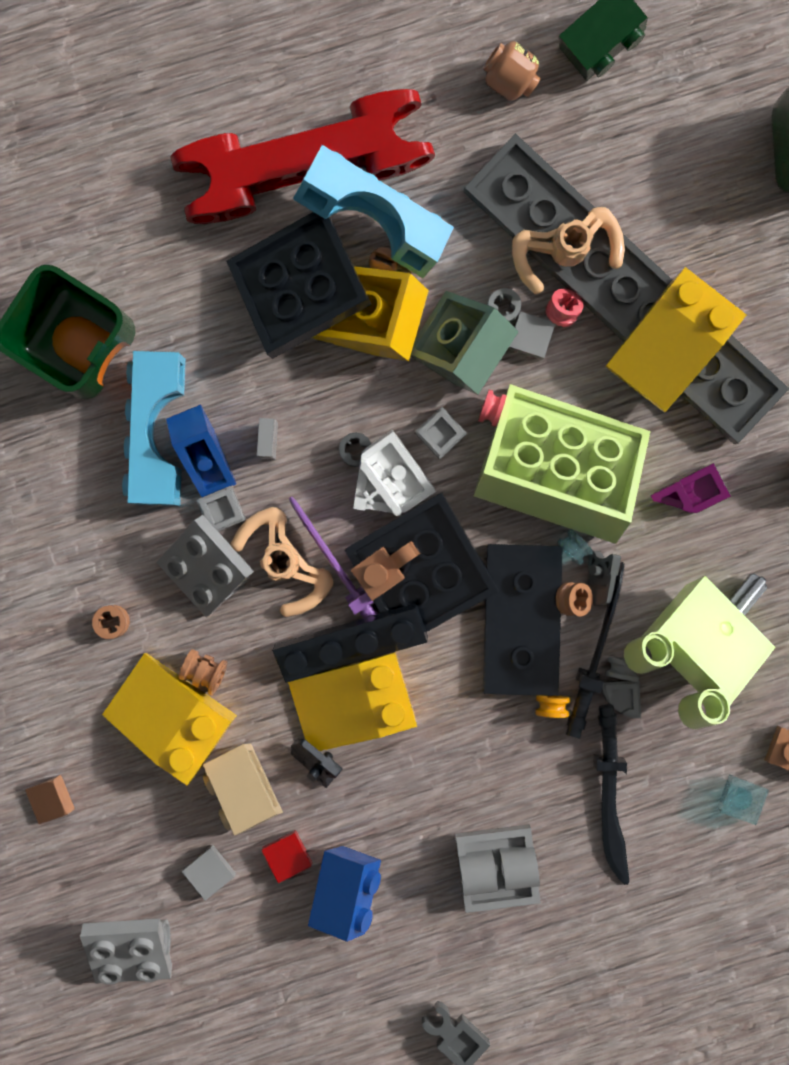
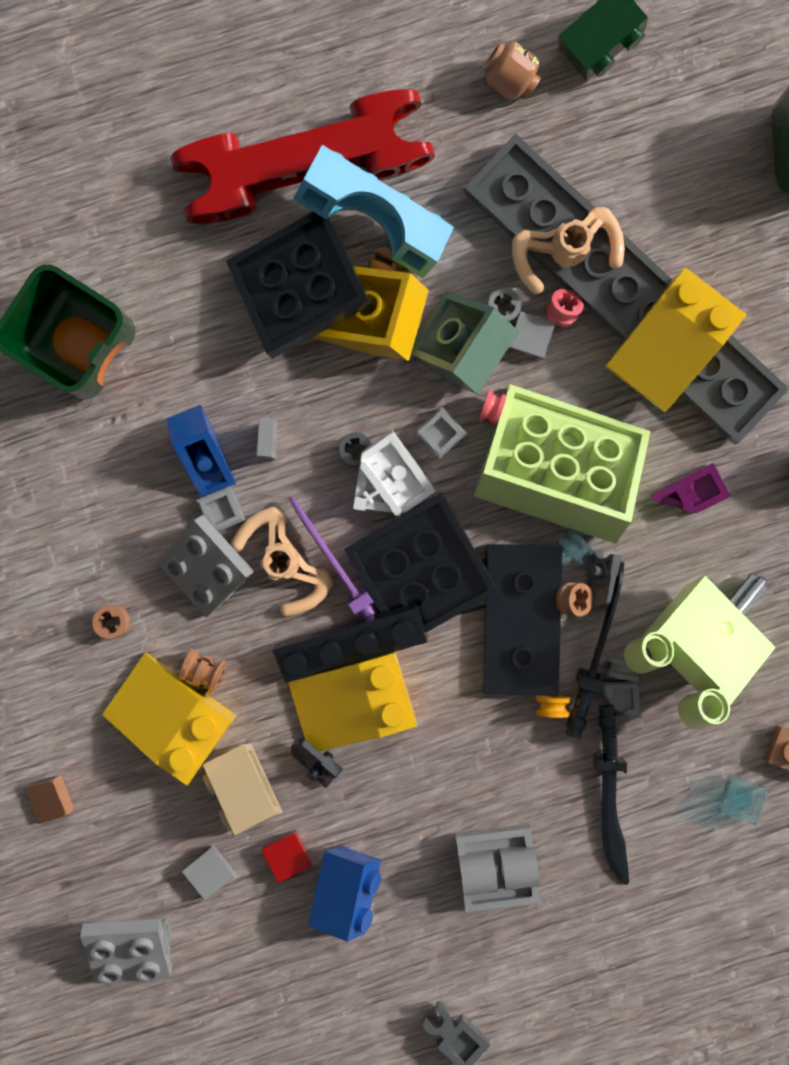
medium azure arch [122,351,186,506] -> none
nougat plate [351,541,420,601] -> none

